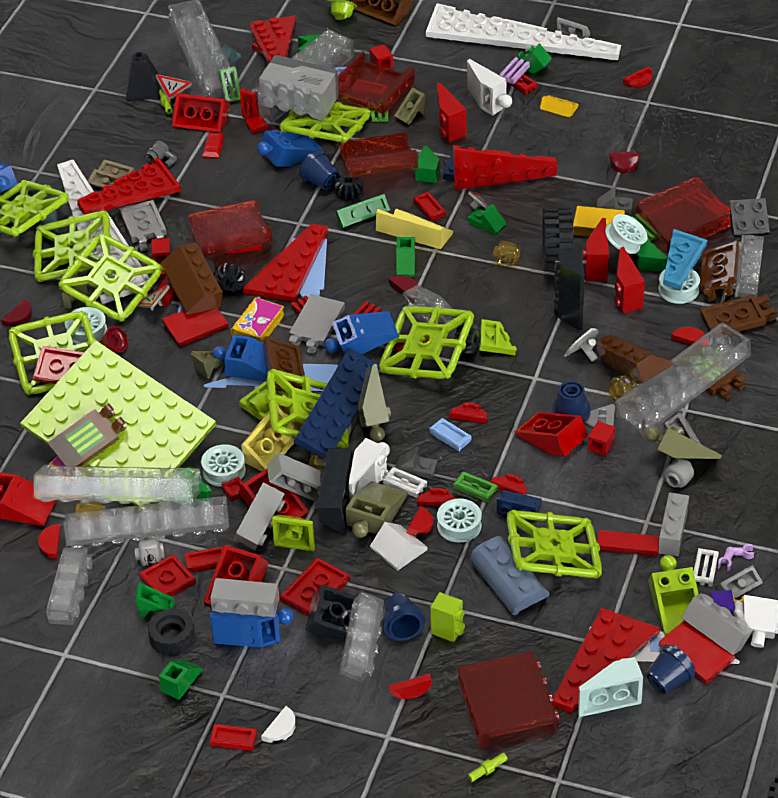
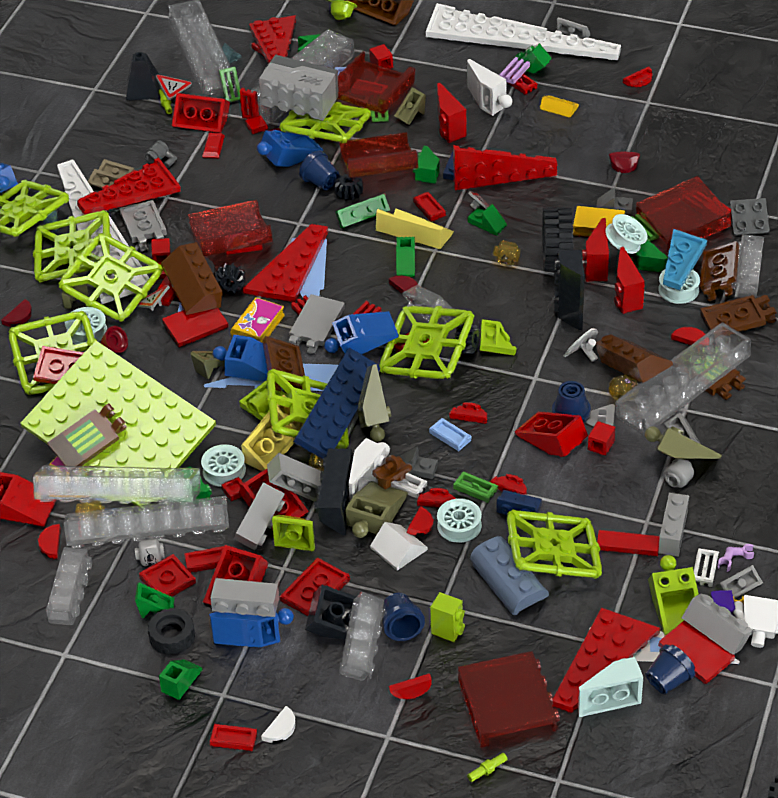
none -> reddish brown hips [372,455,412,490]

